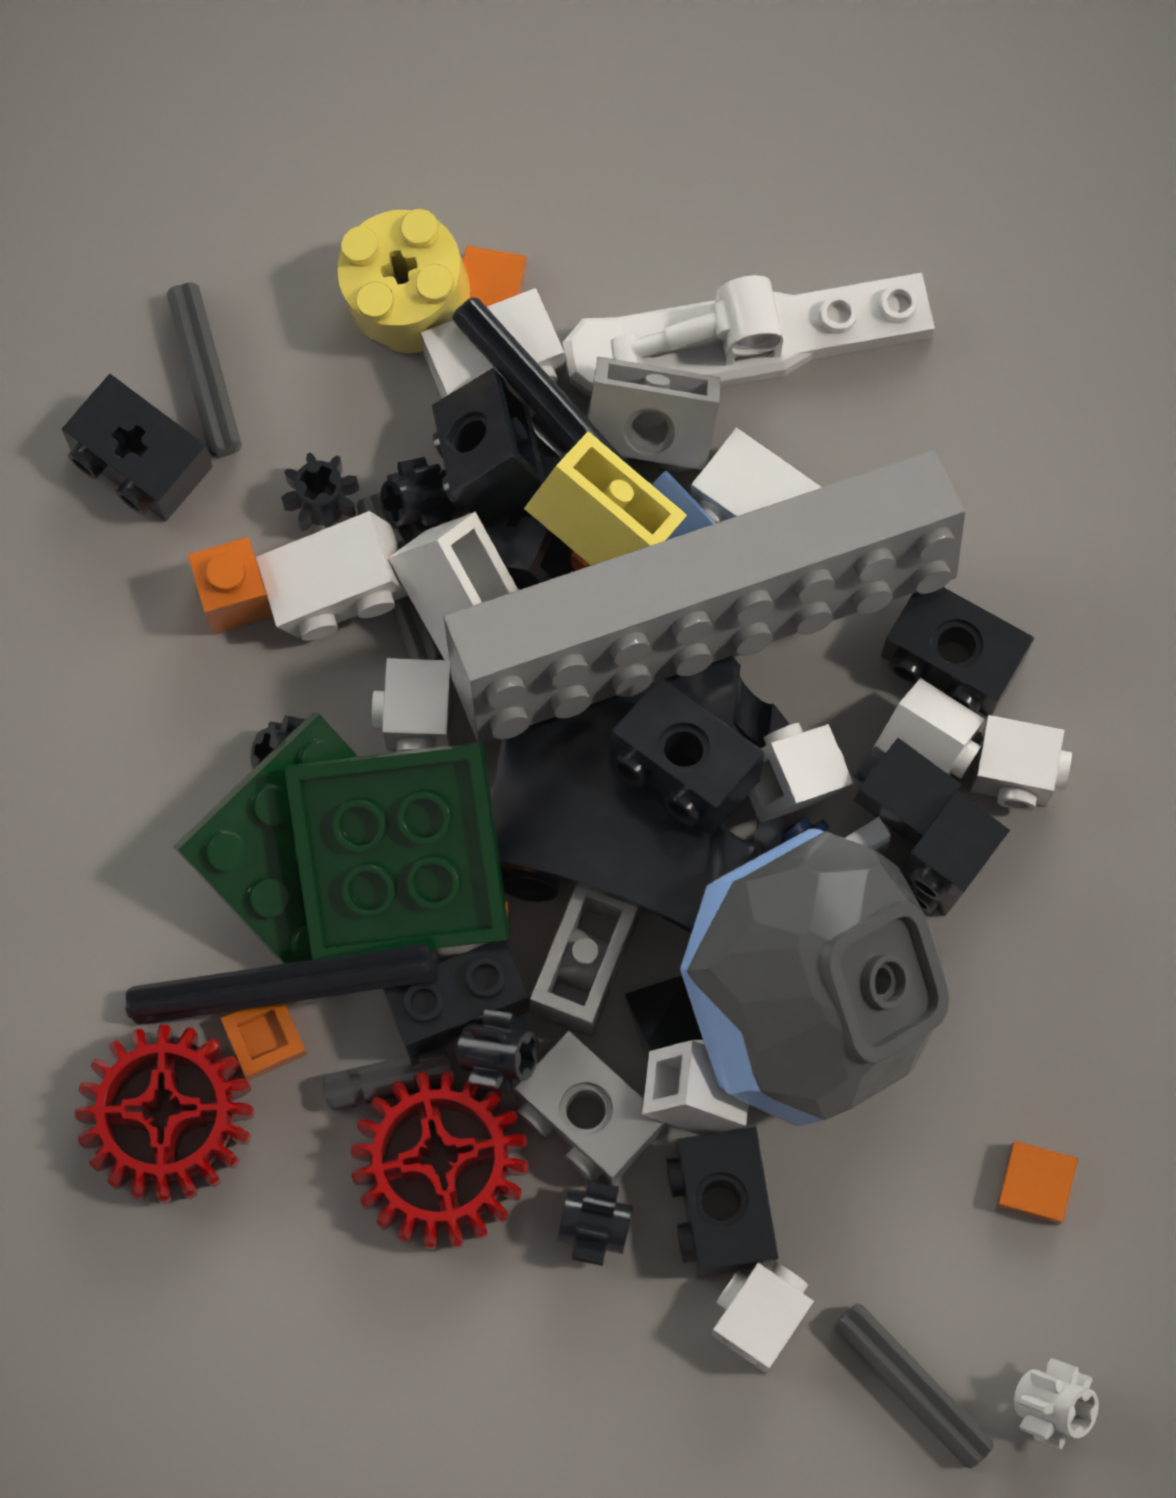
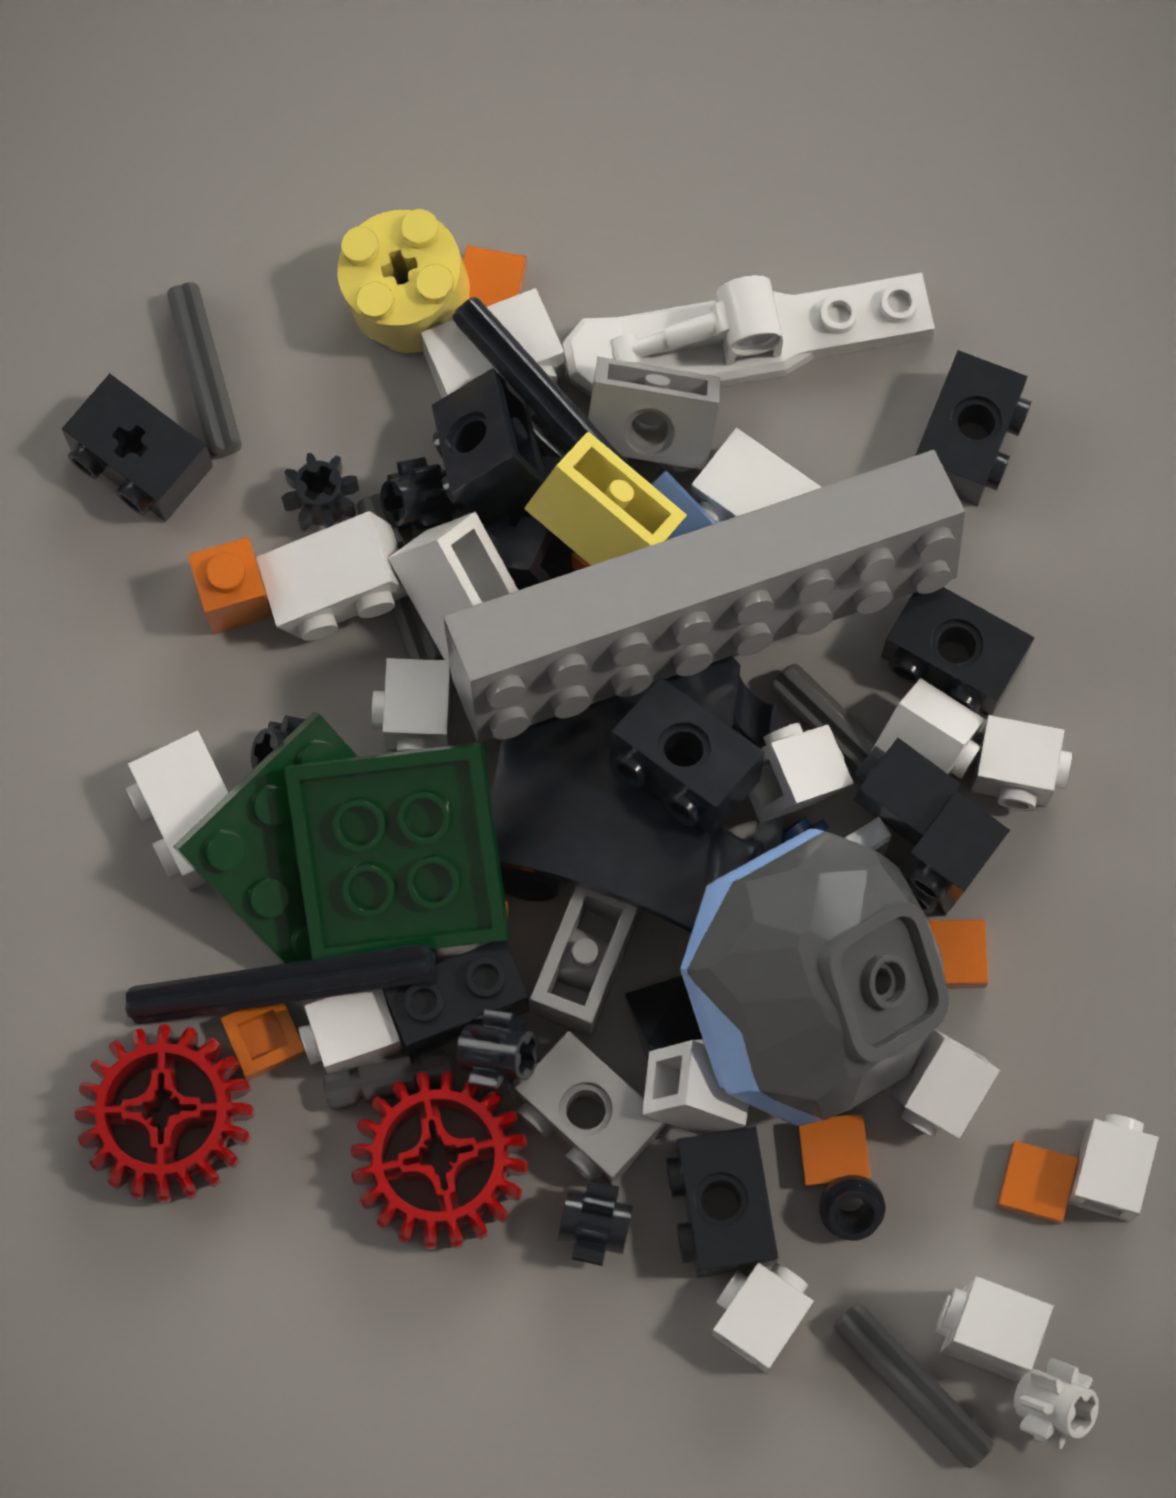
none -> white brick [125,730,228,890]
none -> white brick [298,989,403,1074]
none -> dark grey axle [771,664,877,772]
none -> orange tile [797,1114,871,1188]
none -> black plate [819,1175,886,1241]
none -> white brick [889,1029,1000,1138]
none -> black brick [915,350,1032,507]
none -> orange tile [928,919,988,989]
none -> white piece [935,1276,1054,1382]
none -> white brick [1068,1114,1159,1222]

